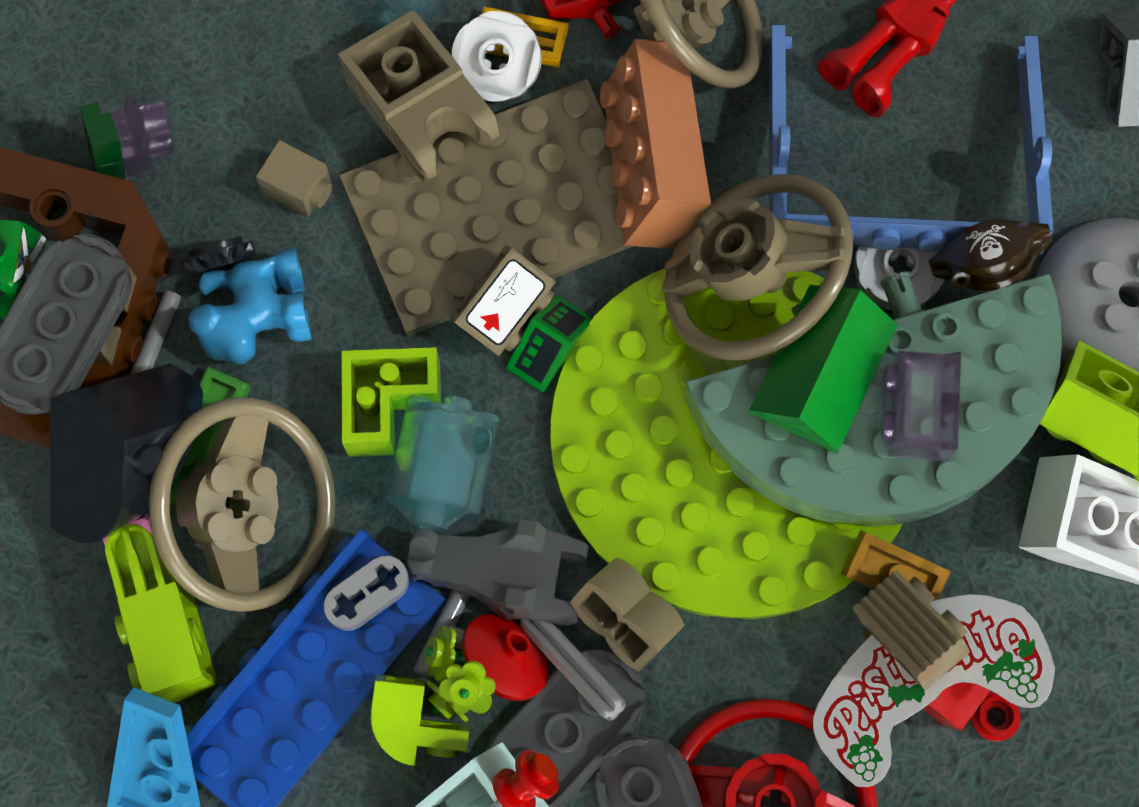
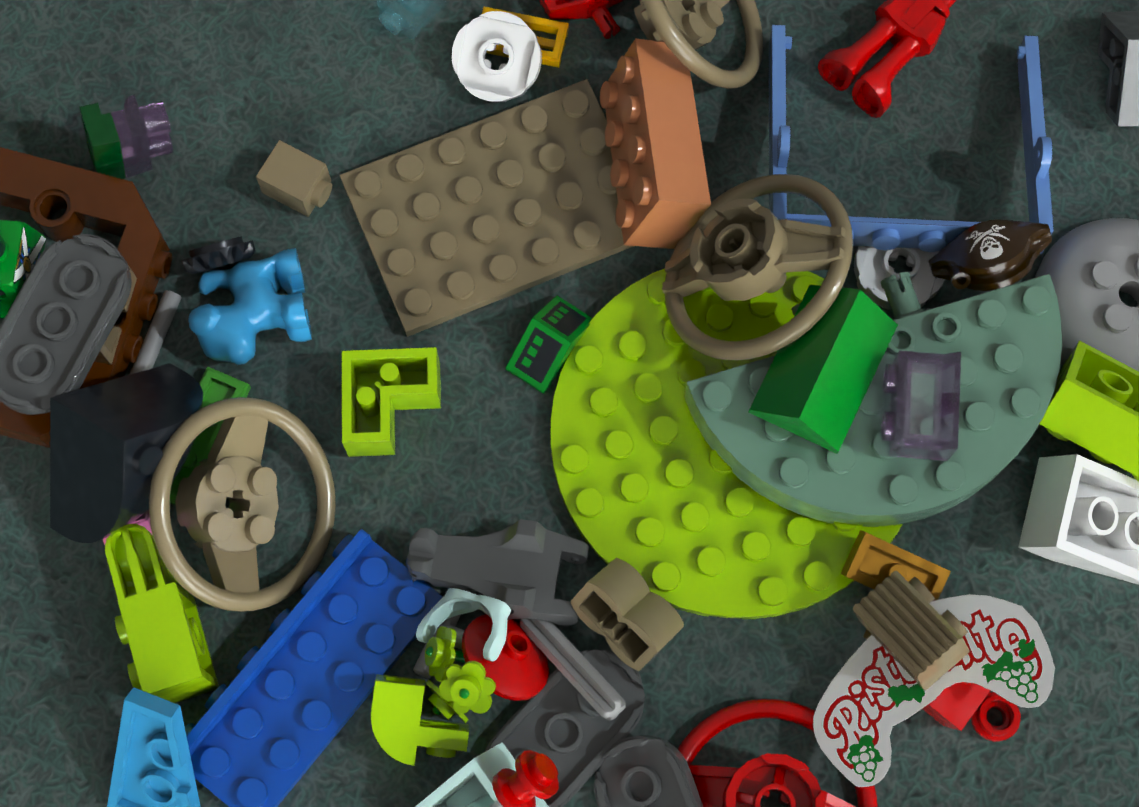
light grey beam [324,556,409,631] -> none
dark tan brick [338,9,500,182] -> none
clear light blue cylinder [386,396,500,532] -> none
brick [450,244,556,356] -> none
none -> light aqua cap [416,588,511,662]

